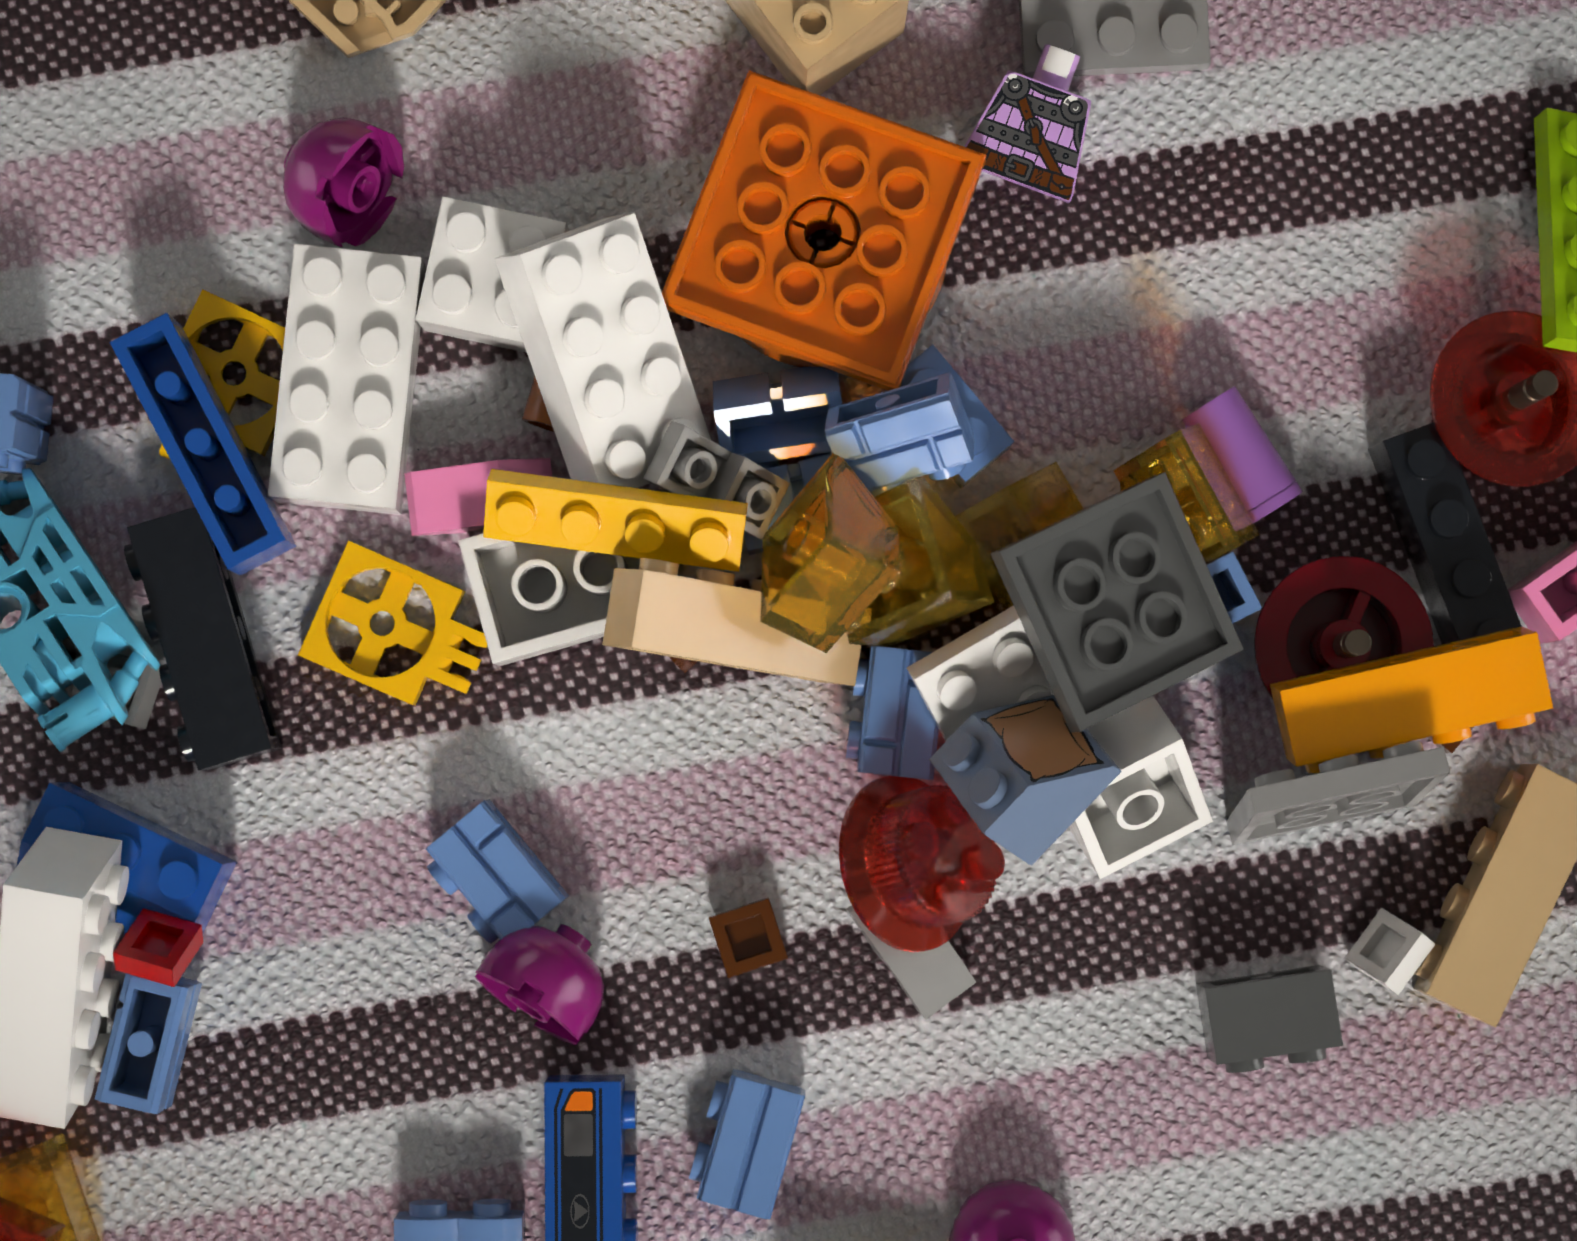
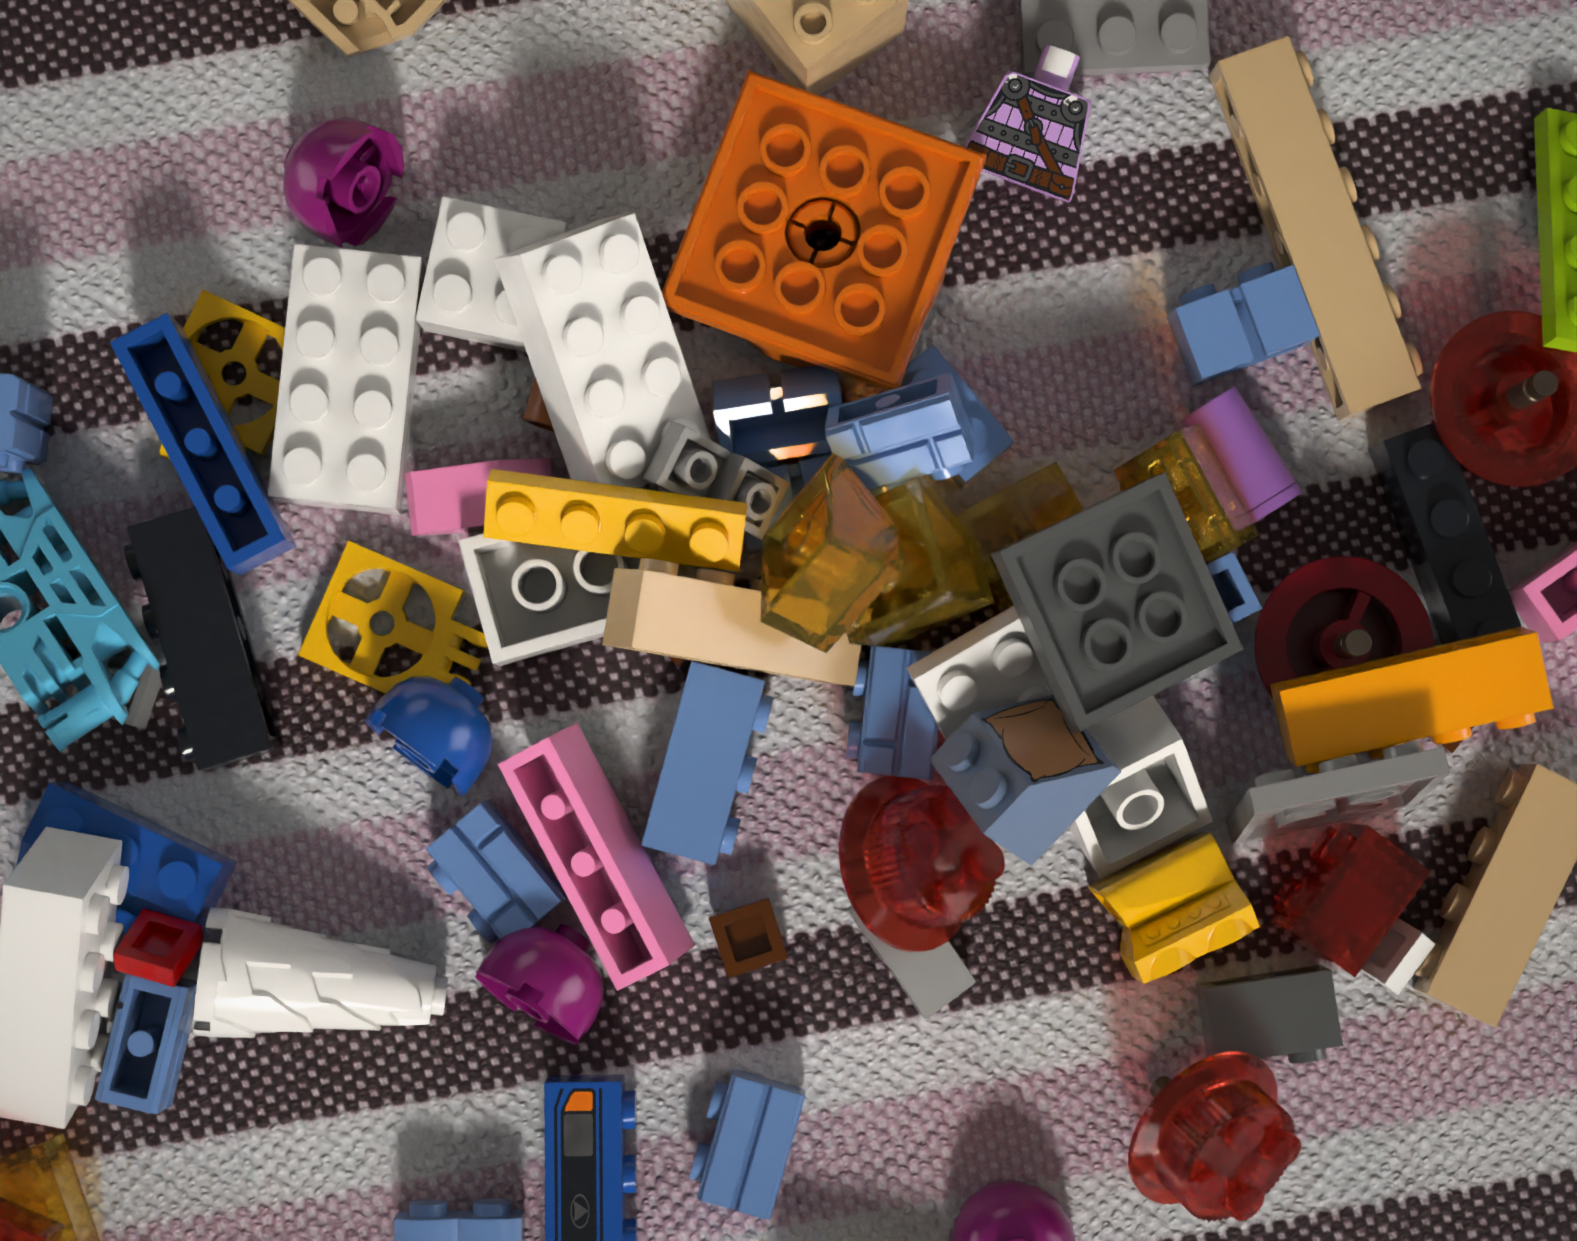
none -> white cone [193,907,448,1038]
none -> blue cylinder [365,676,494,797]
none -> bright pink brick [497,722,695,991]
none -> medium blue brick [641,661,774,865]
none -> yellow piece [1087,832,1260,984]
none -> clear red piece [1128,1051,1301,1222]
none -> medium blue piece [1167,262,1320,387]
none -> tan brick [1209,35,1423,422]
none -> clear red brick [1269,822,1431,977]

